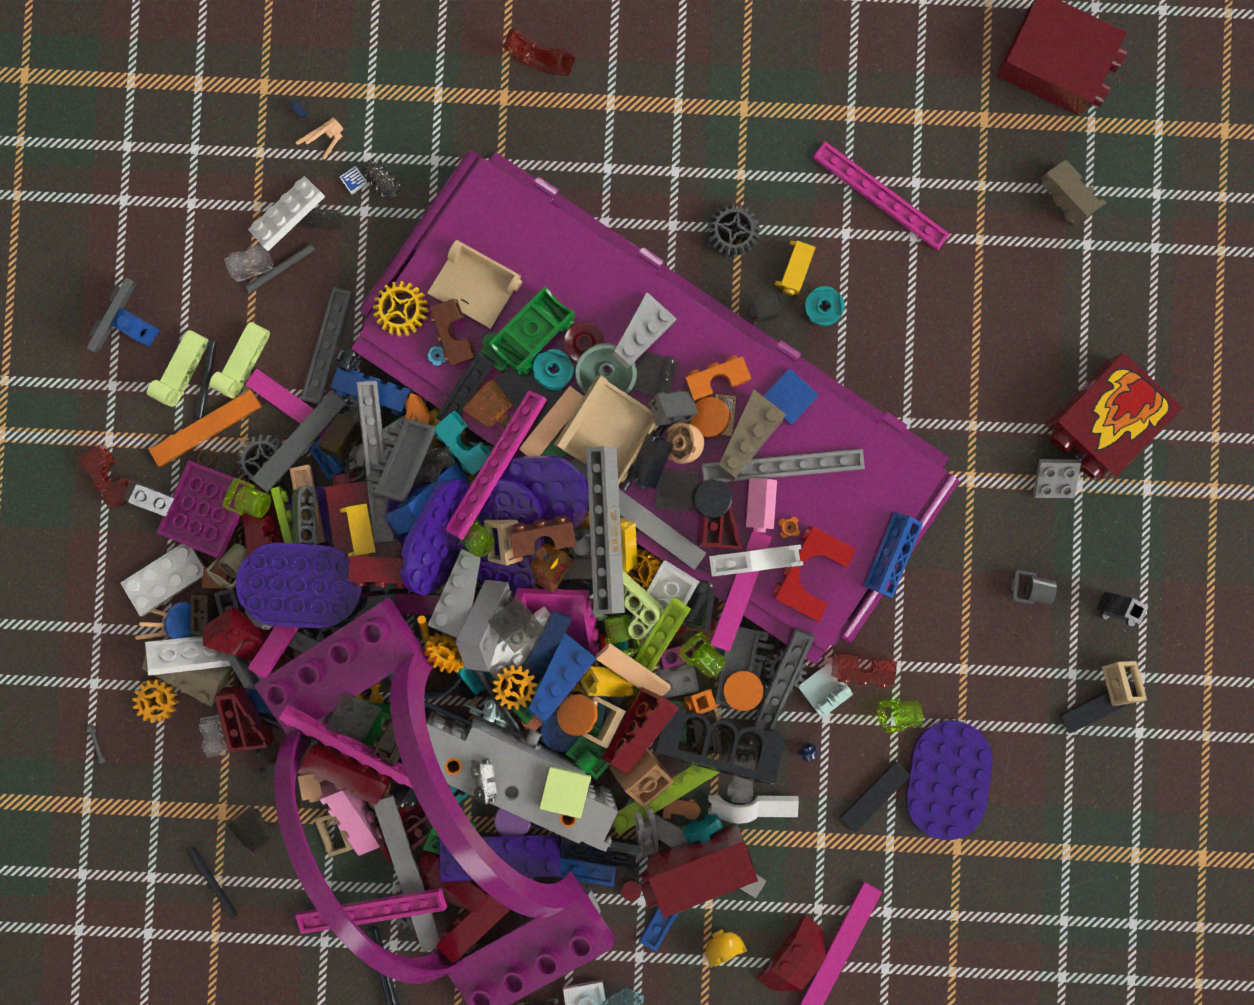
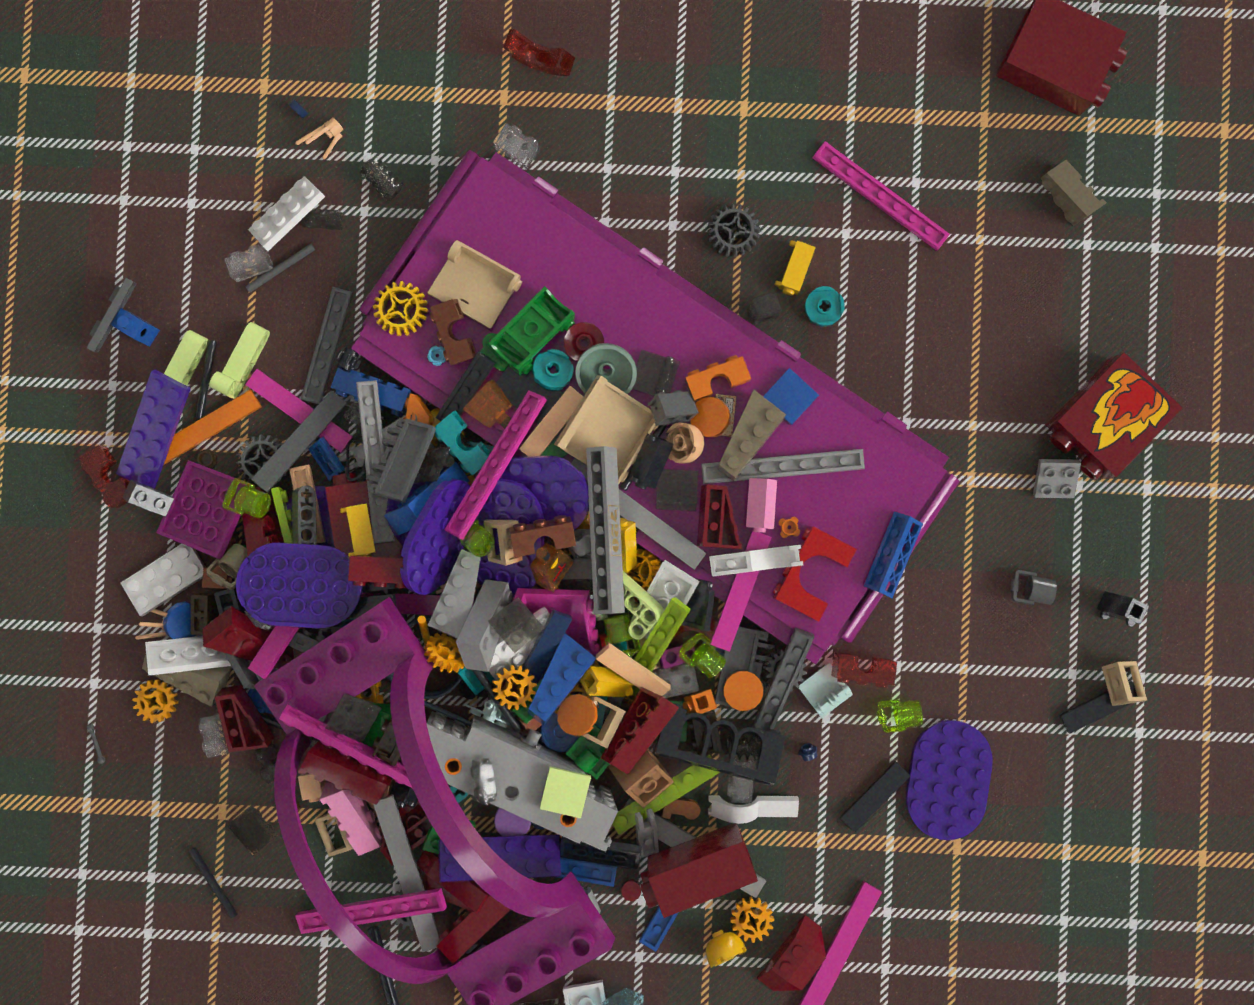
dark brown hinge [317,413,362,462] -> none
tile [340,166,368,194] -> none
light grey wing [612,293,677,369] -> none
teal plate [683,813,724,844] -> none
black head [691,479,732,518] -> none
none -> dark purple plate [116,370,191,489]
none -> clear brick [493,123,540,170]
none -> light orange gear [730,896,774,943]

